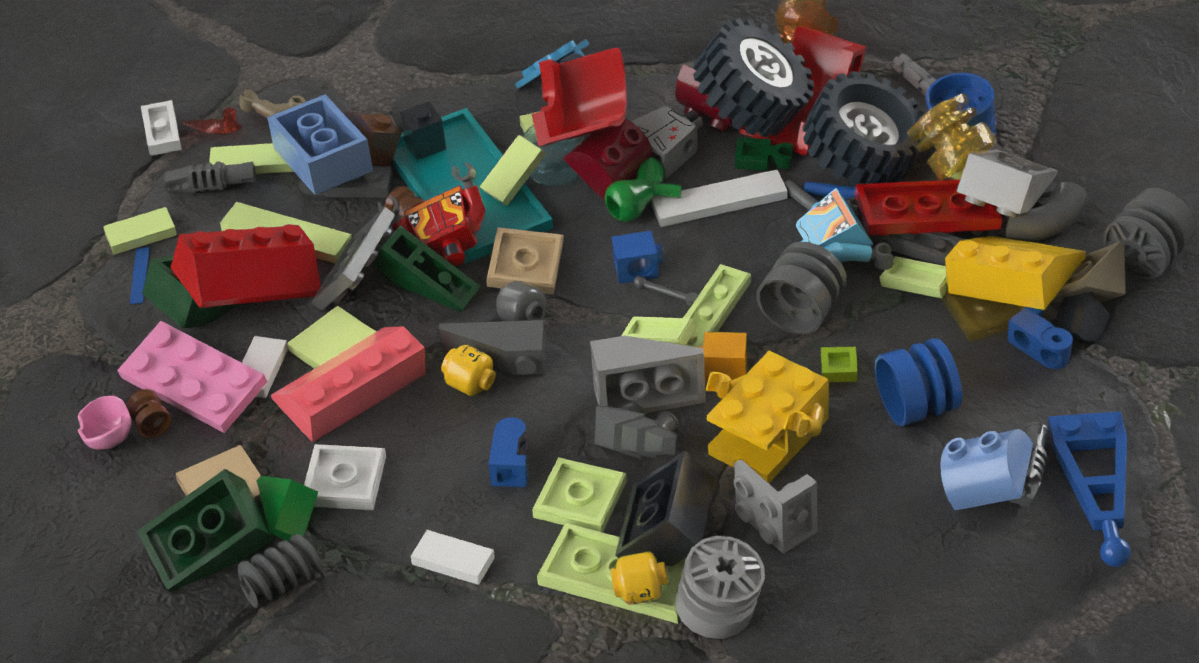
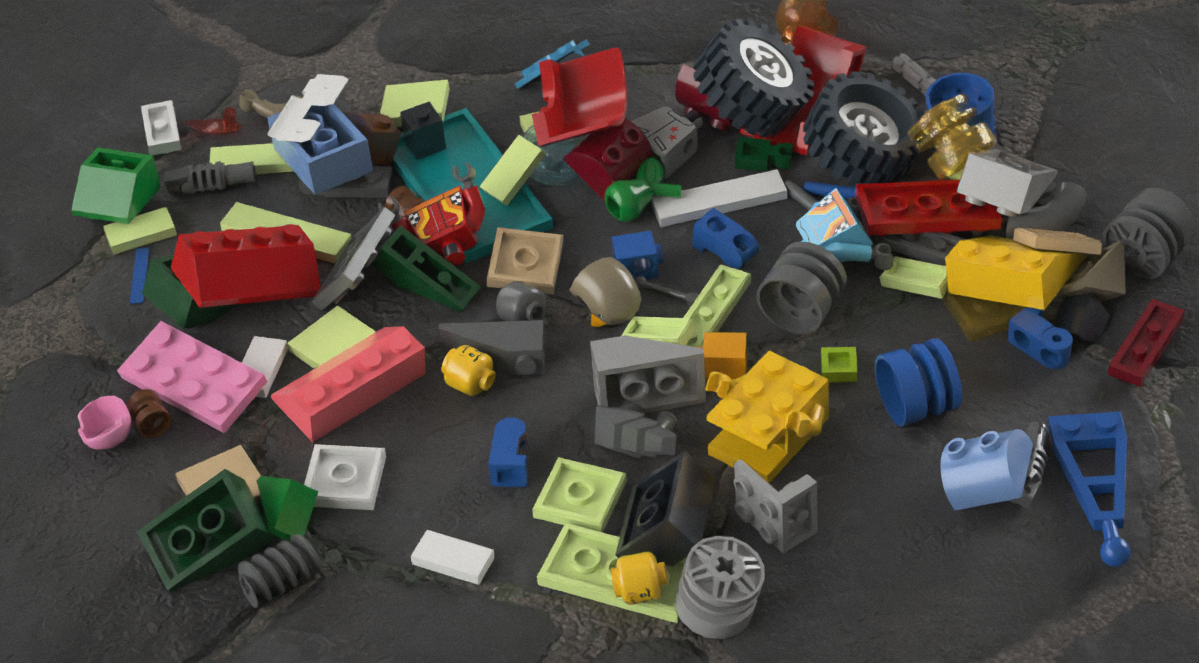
none -> green slope [72,147,161,224]
none -> white piece [267,74,348,142]
none -> yellowish green tile [380,80,450,127]
none -> dark tan piece [569,257,642,327]
none -> blue leg [692,208,759,269]
none -> tan tile [1013,227,1102,255]
none -> dark red plate [1108,299,1185,387]

